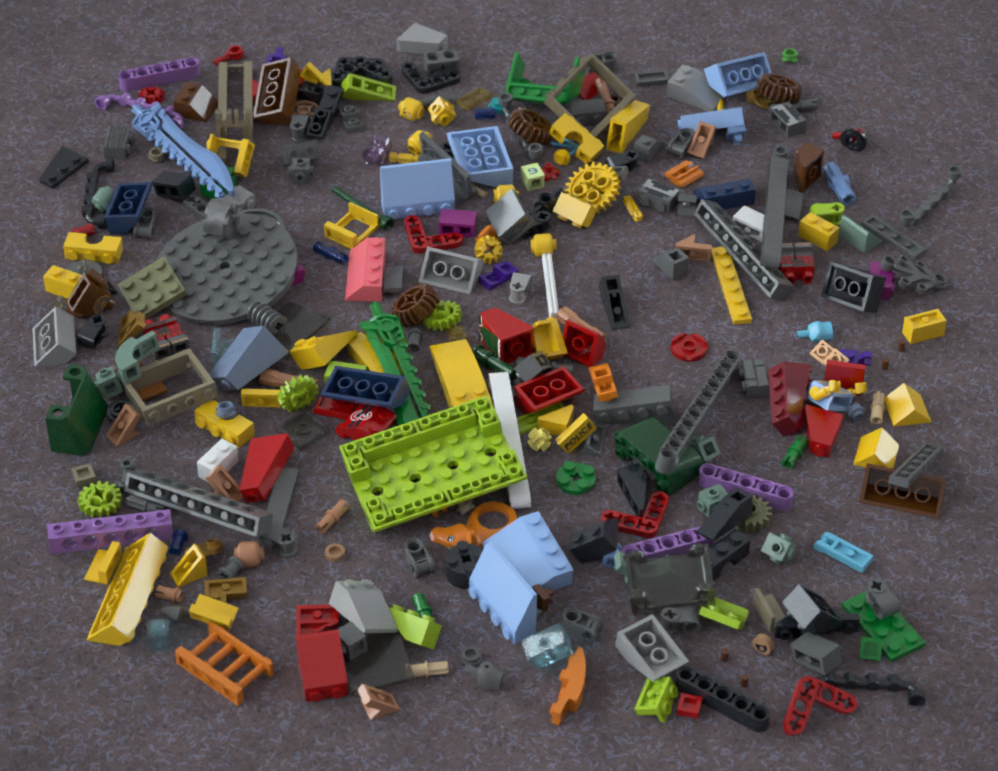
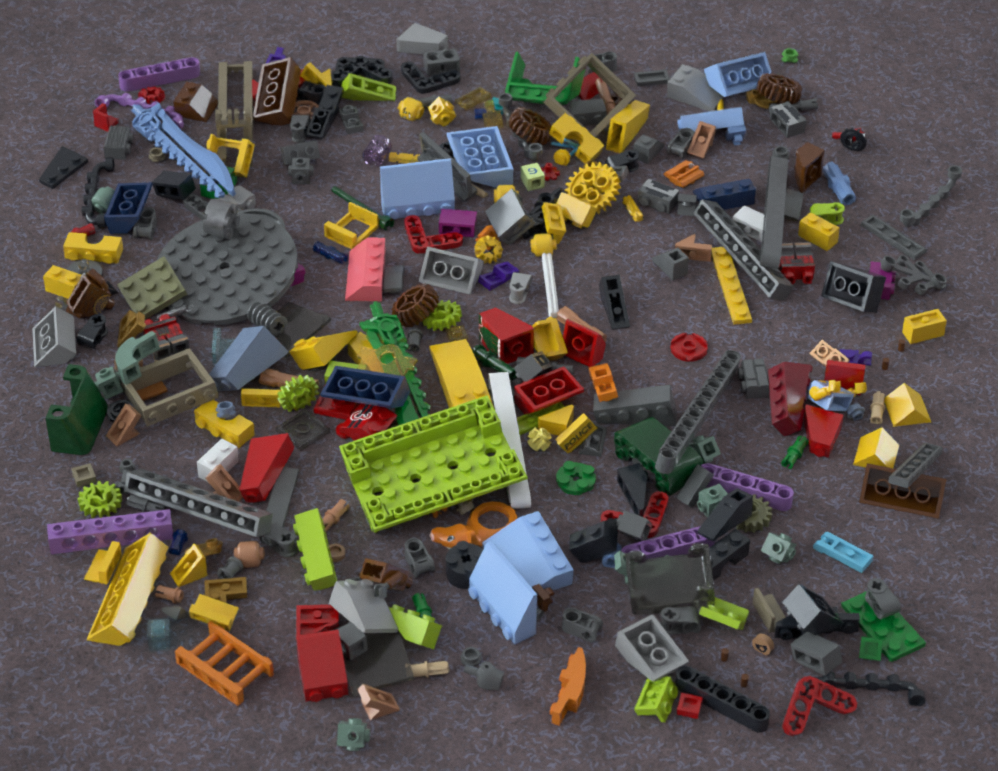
red plate [213,45,244,66] -> none
yellow head [407,130,432,155] -> none
clear light blue brick [522,623,574,669] -> none
medium azure piece [797,321,833,342] -> none
sand green slope [839,215,884,254] -> none
none -> red panel [93,103,119,132]
none -> flat silver piece [153,305,194,322]
none -> lime brick [293,508,337,591]
none -> sand green brick [337,718,370,751]
none -> reddish brown torso [349,558,413,599]
none -> clear yellow piece [357,344,418,376]
none -> clear yellow plate [482,100,504,128]
none -> yellow panel [542,202,566,244]
none -> dark grey brick [616,511,652,542]
none -> dark grey slope [676,464,714,508]

